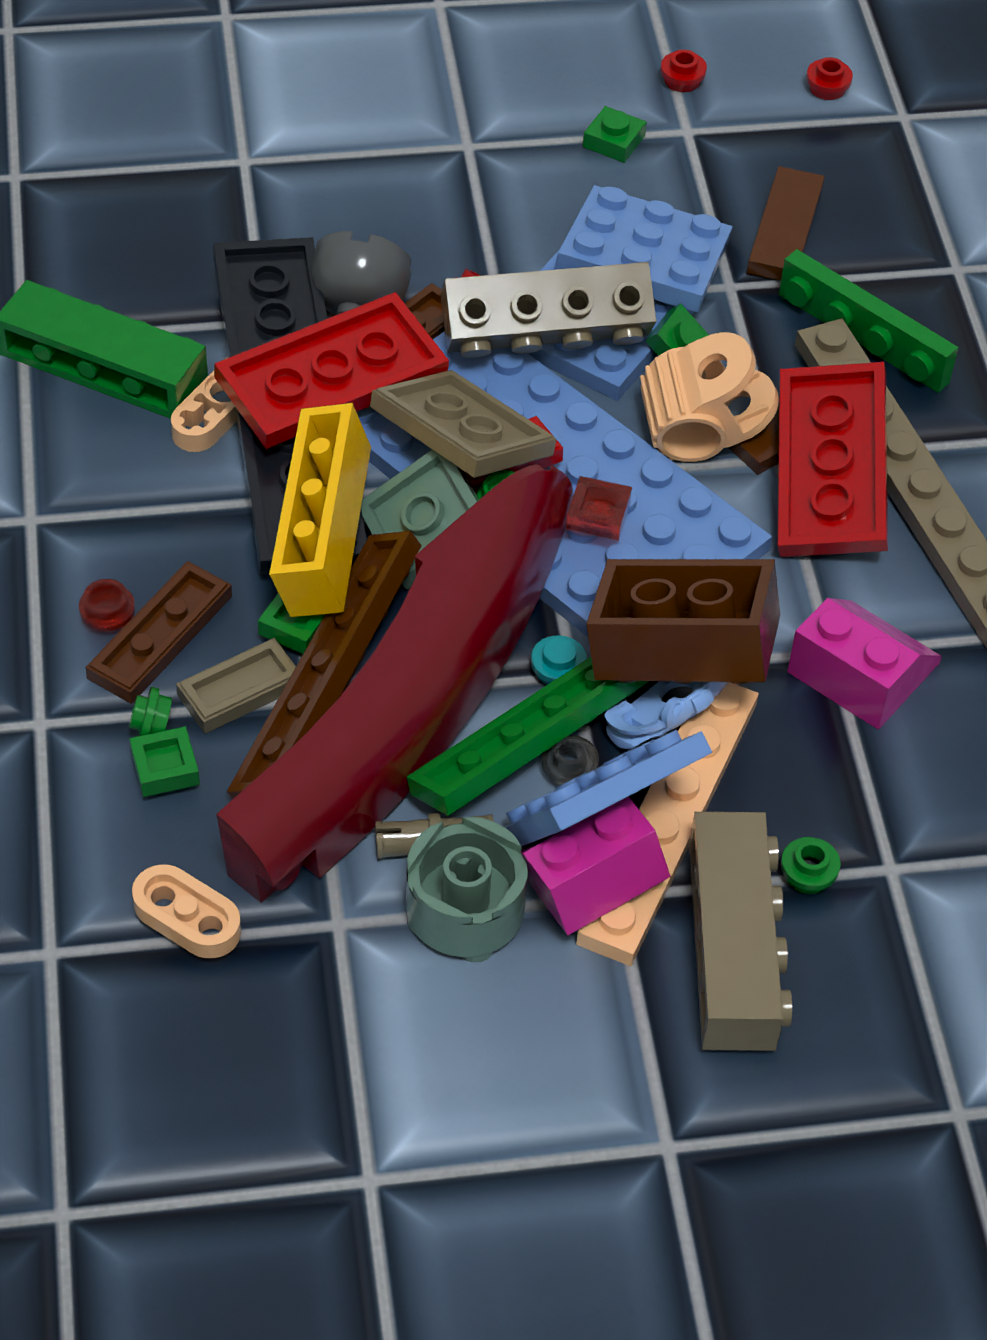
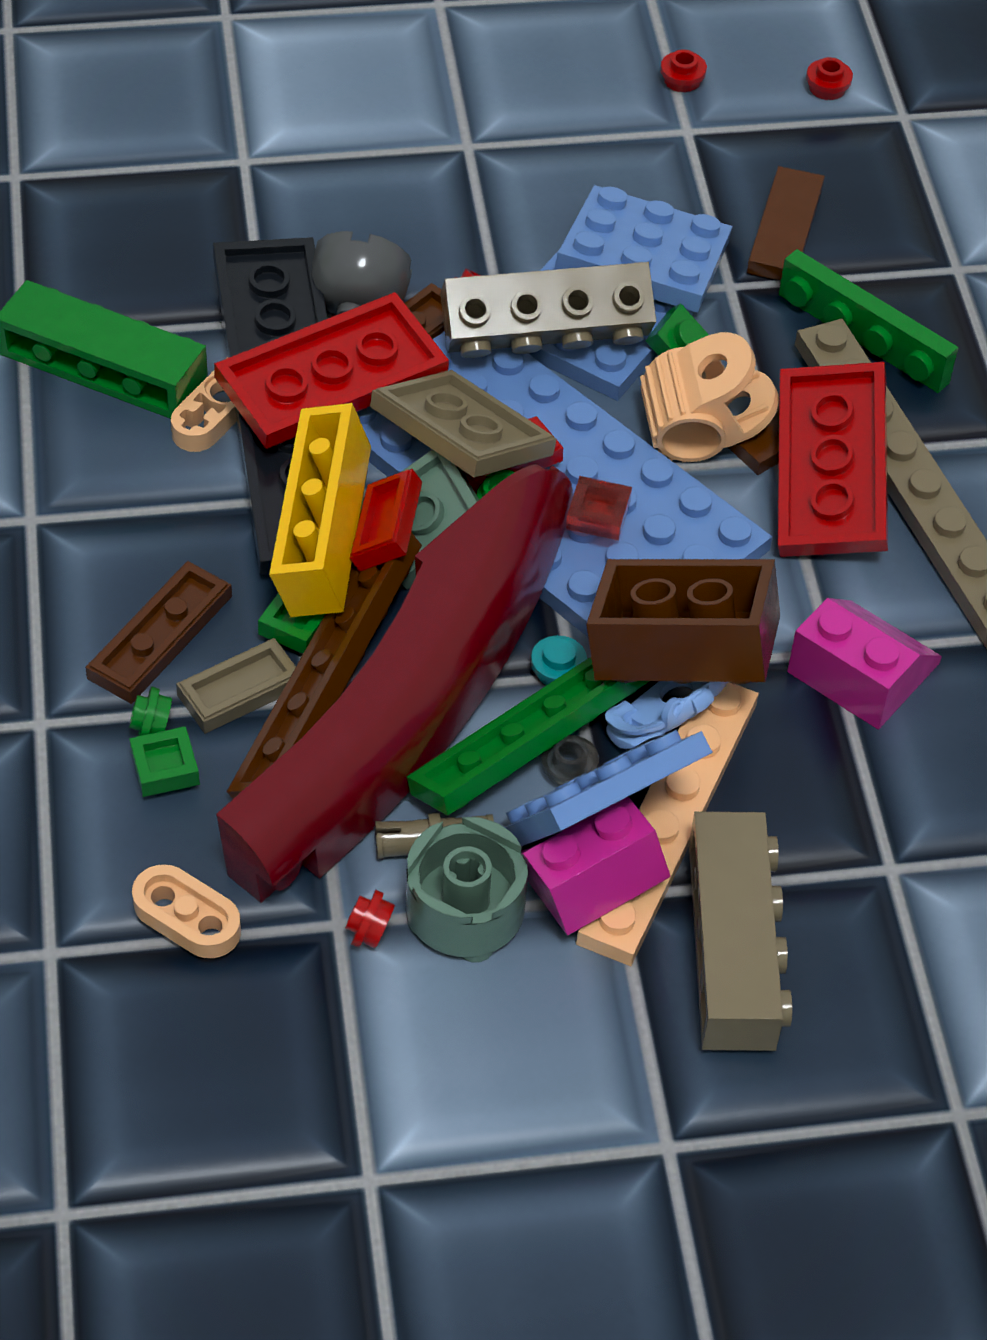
clear red plate [79,579,135,631] -> none
green plate [583,106,647,163] -> none
green plate [781,837,841,894] -> none
none -> red plate [345,889,395,949]
none -> red tile [350,469,422,571]

